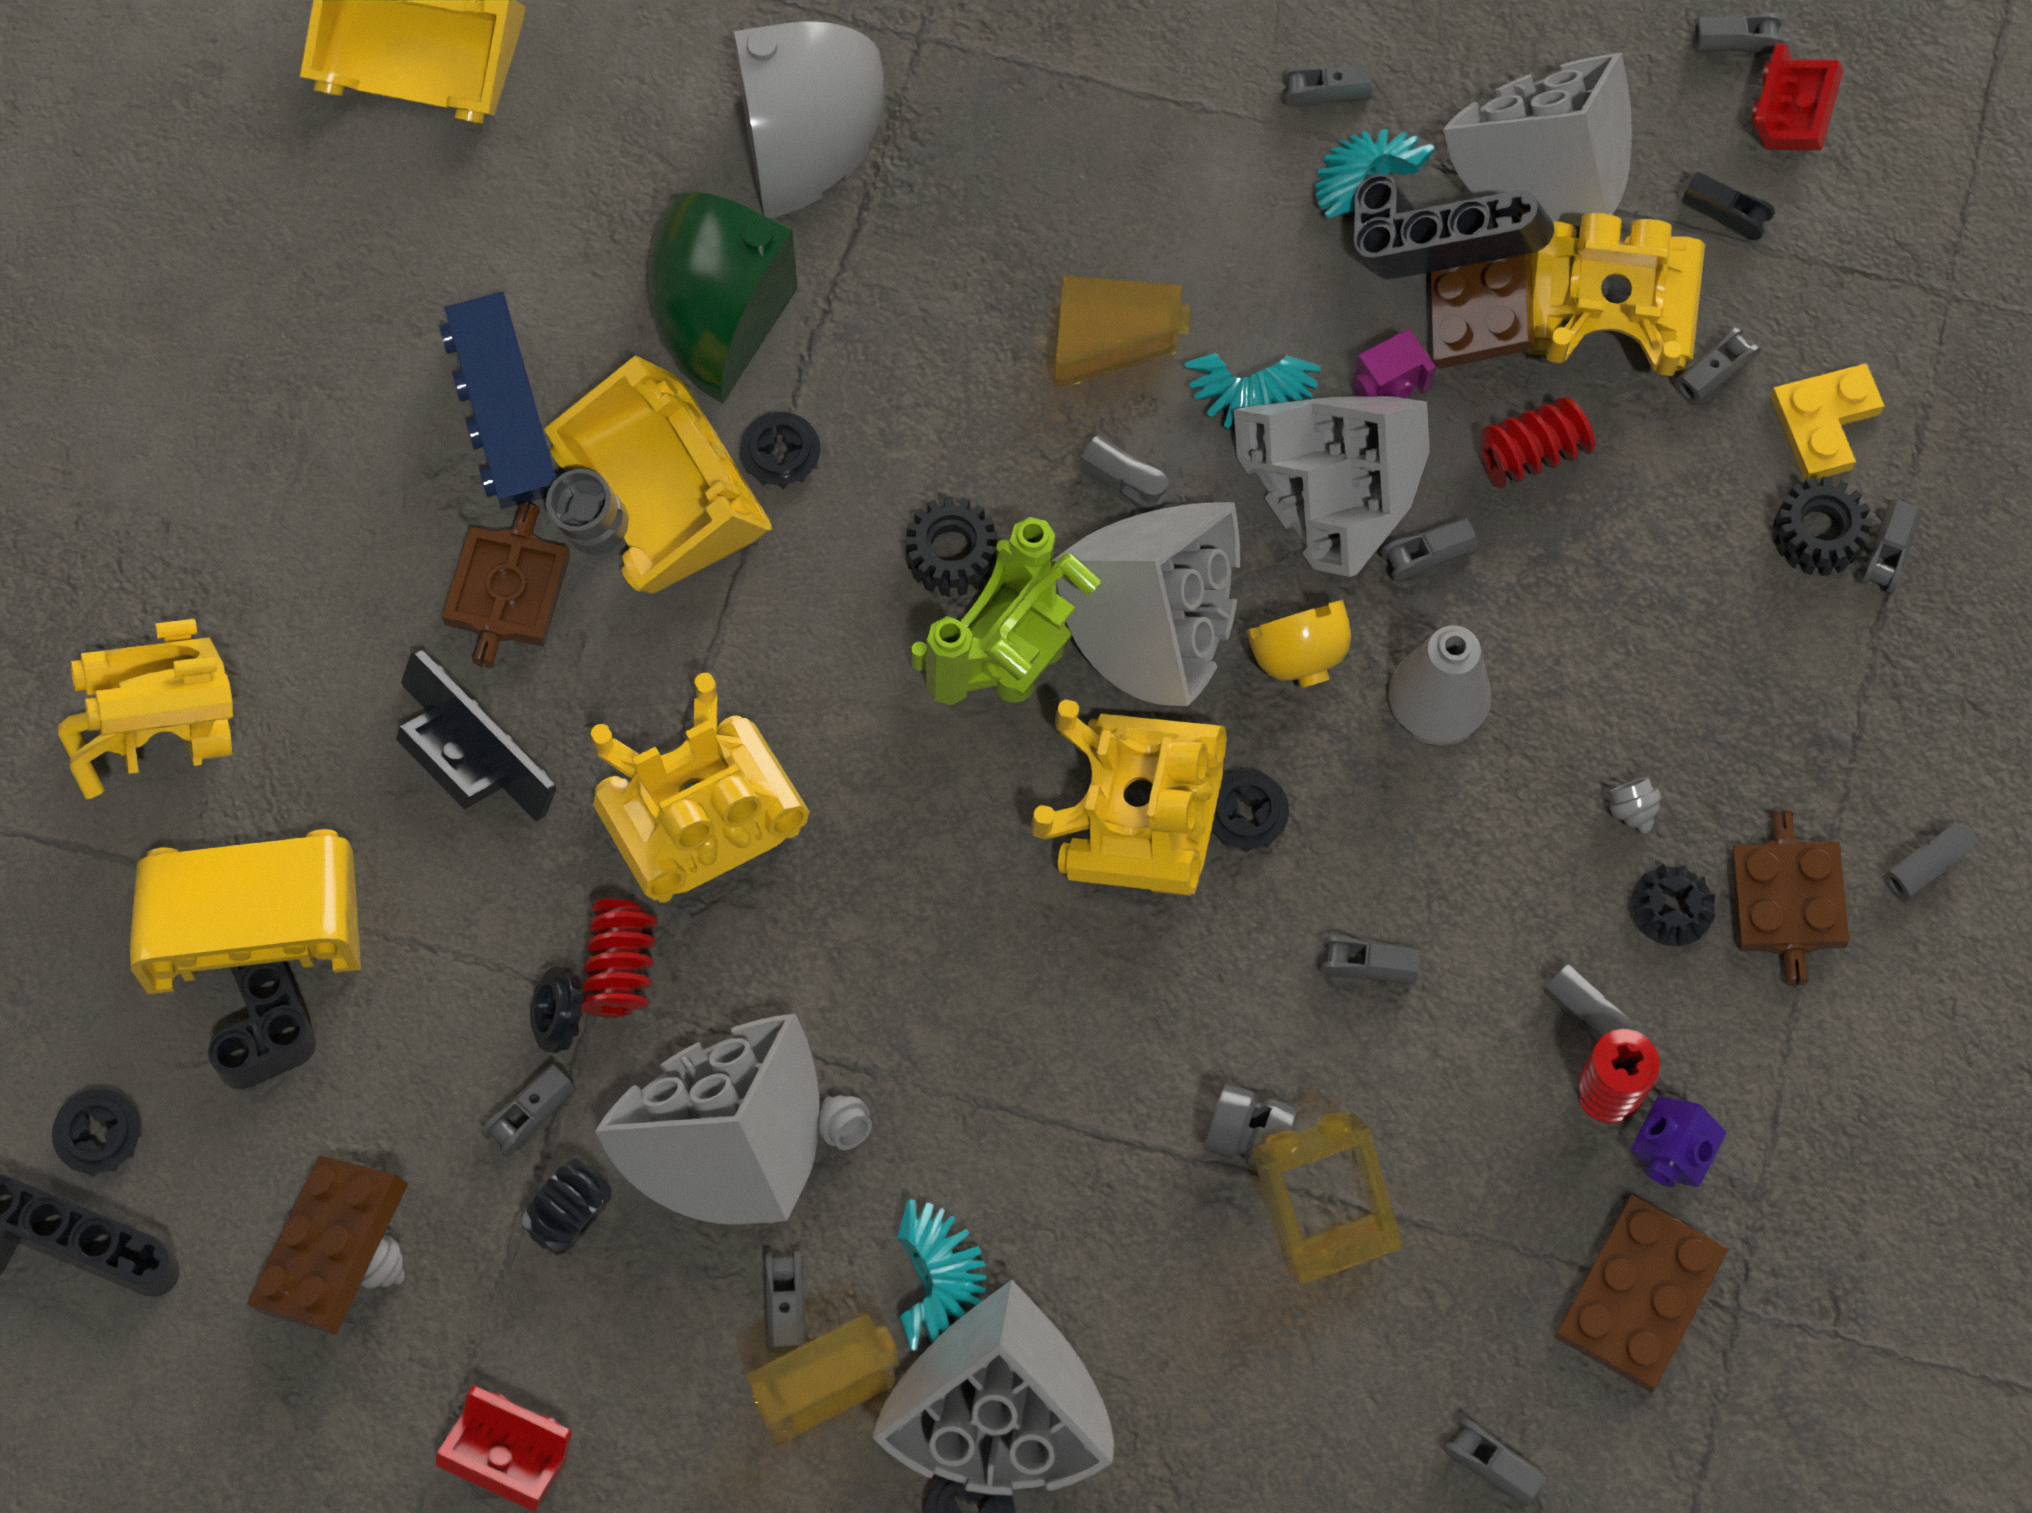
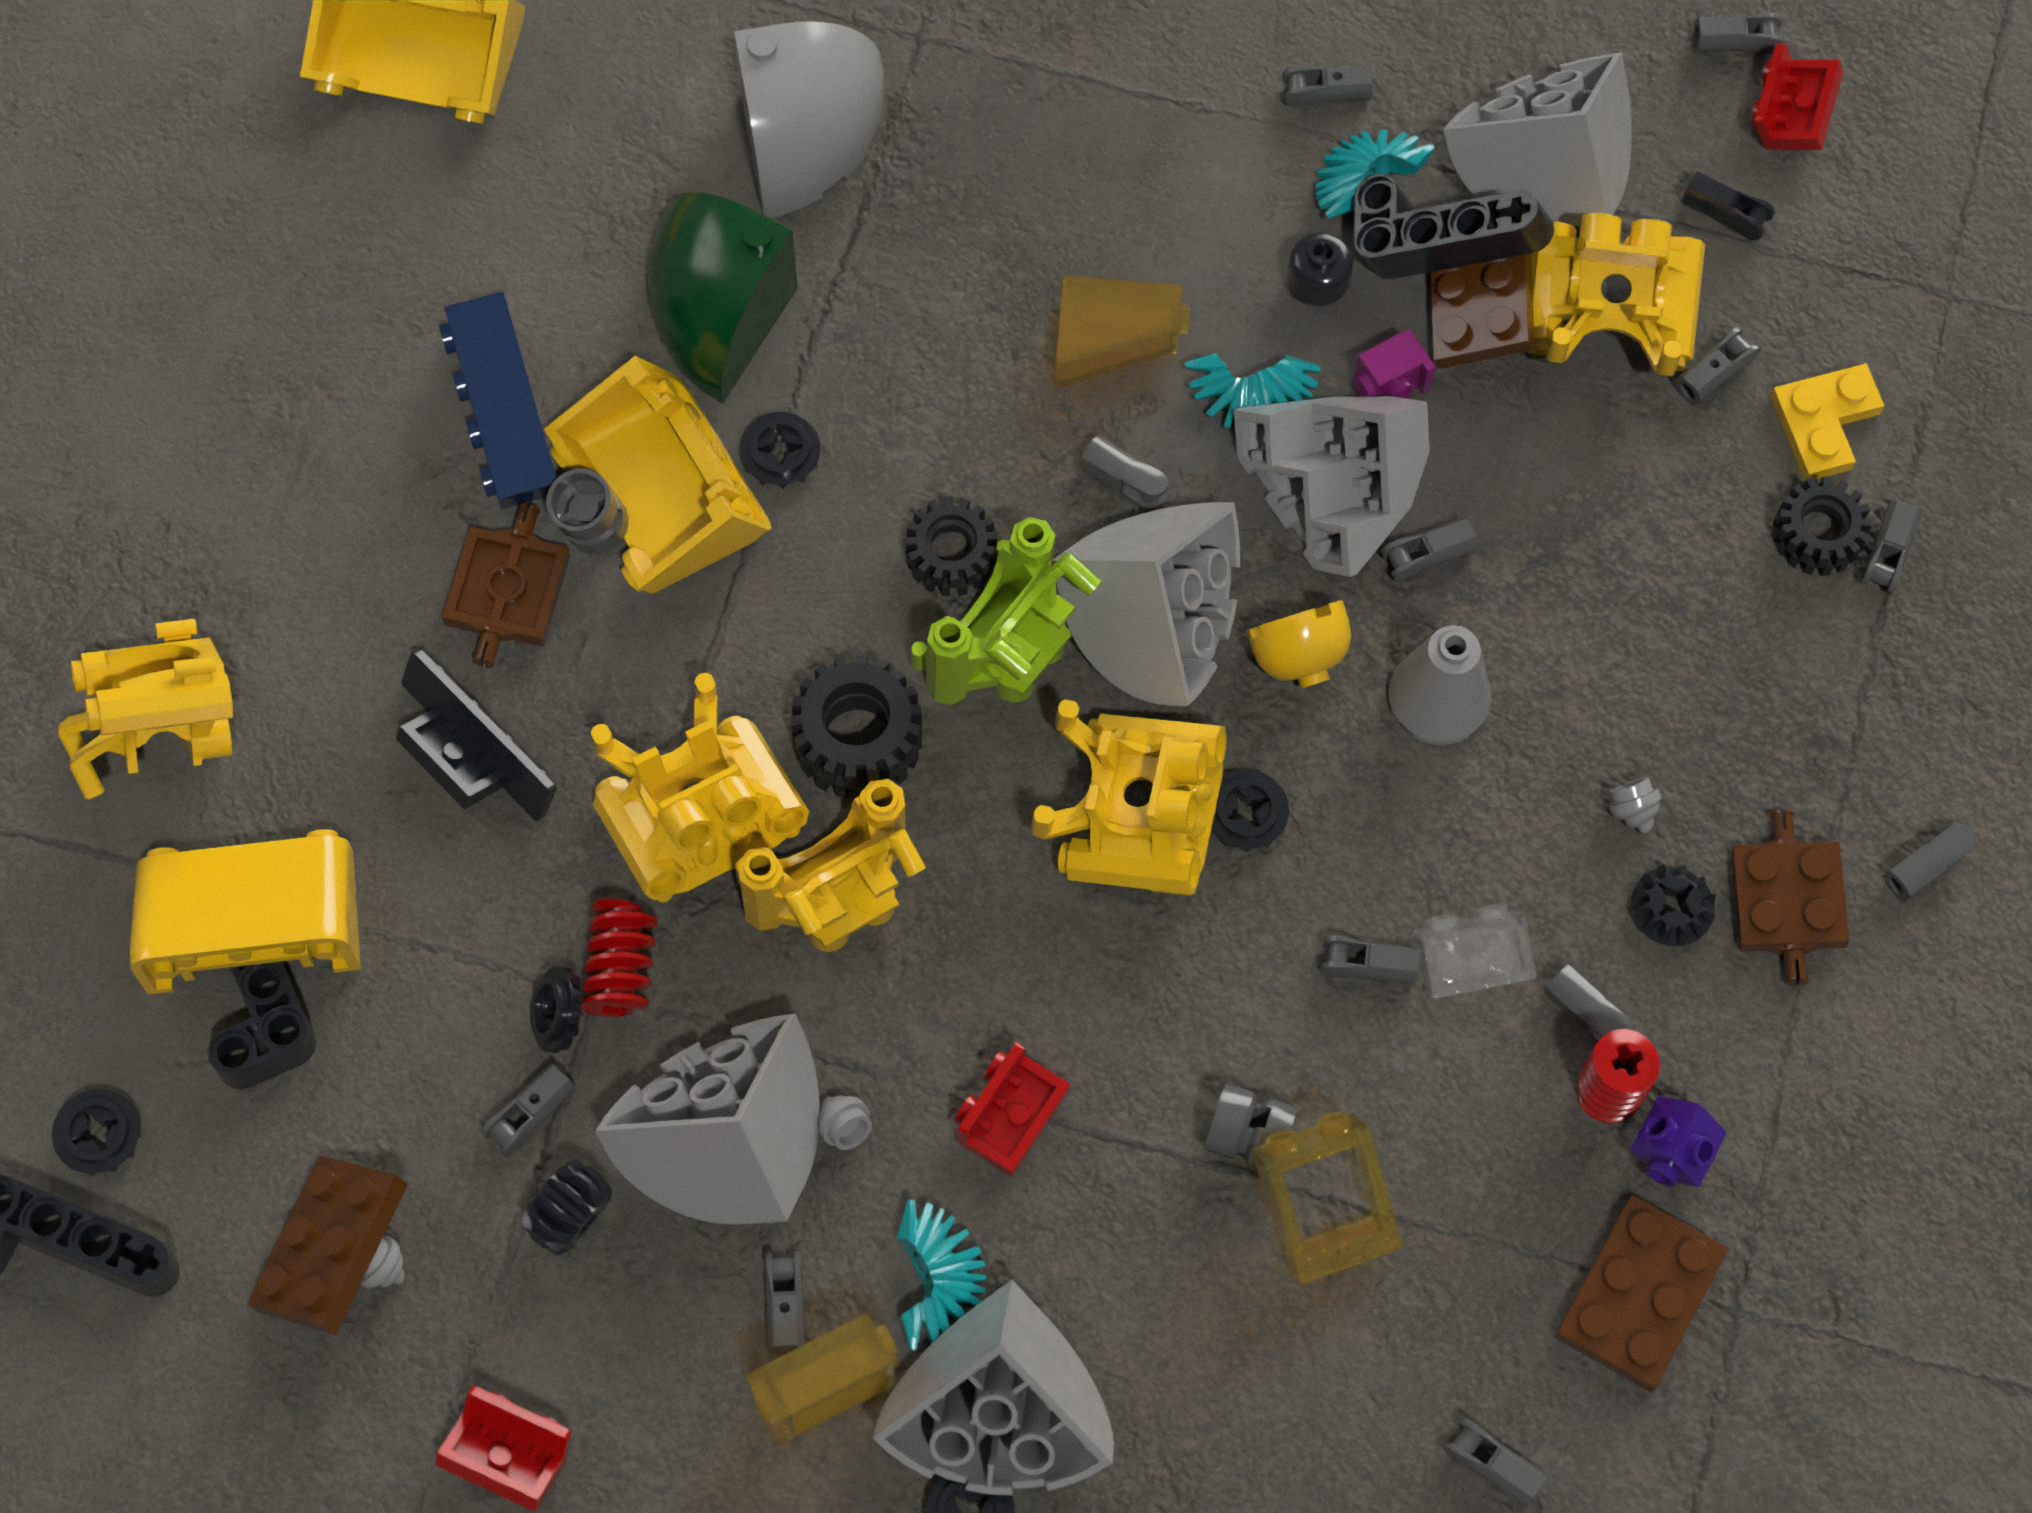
red piece [1480,397,1596,489] -> none
none -> yellow piece [735,779,926,952]
none -> black tyre [790,655,922,799]
none -> red bracket [954,1042,1071,1177]
none -> black head [1287,232,1354,306]
none -> clear bracket [1412,904,1536,999]

